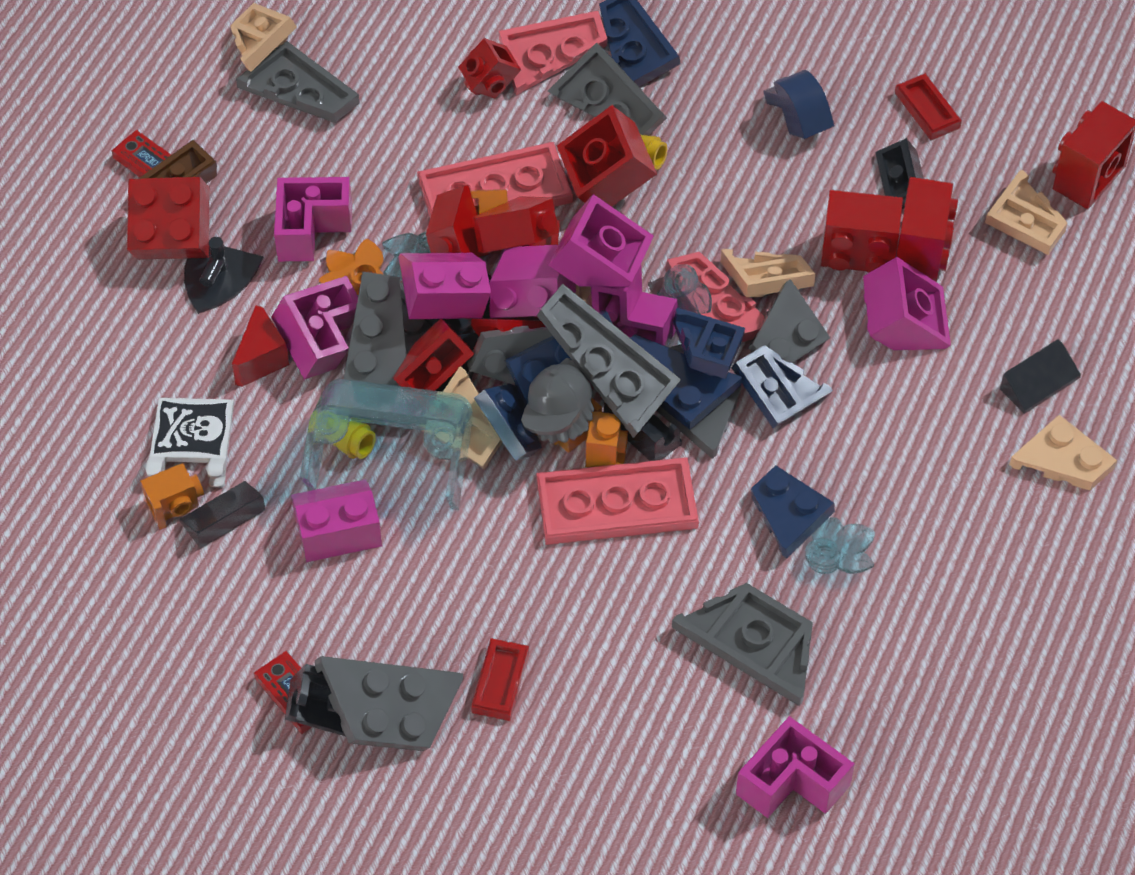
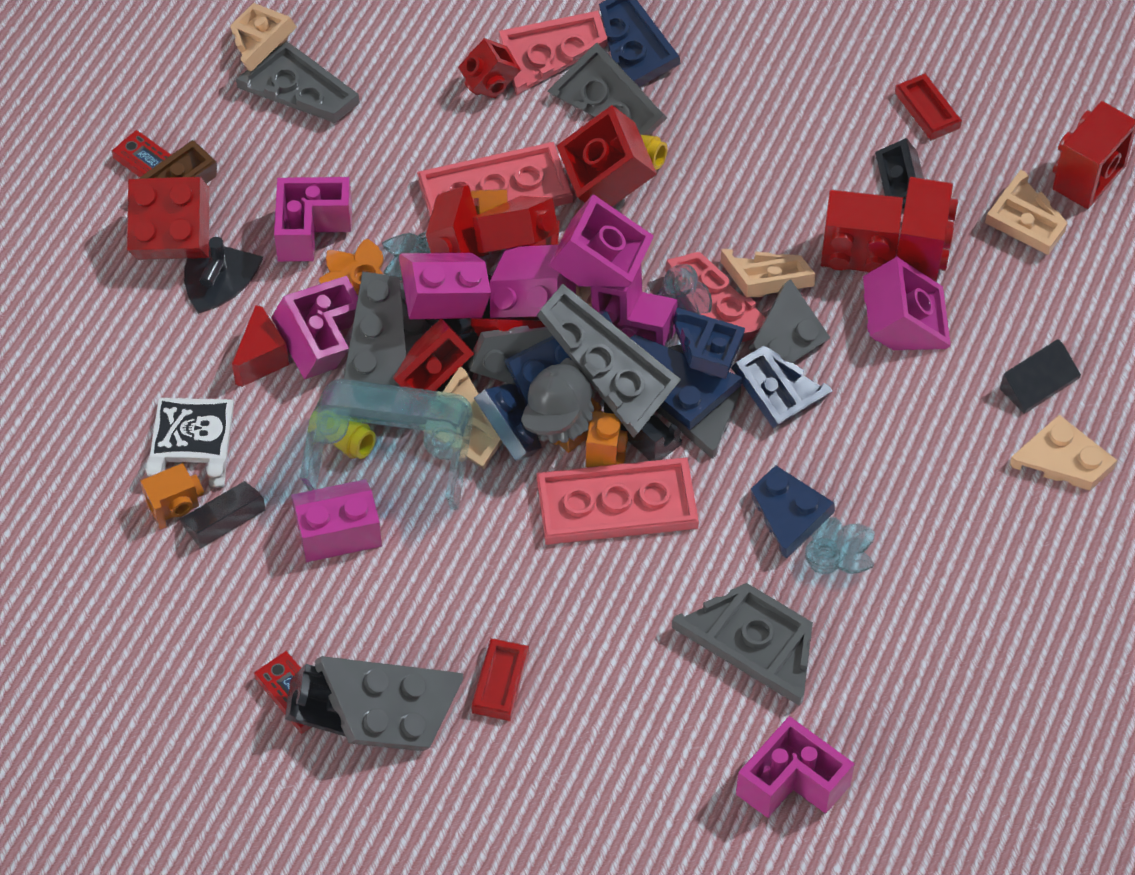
dark blue brick [763,70,835,139] -> none

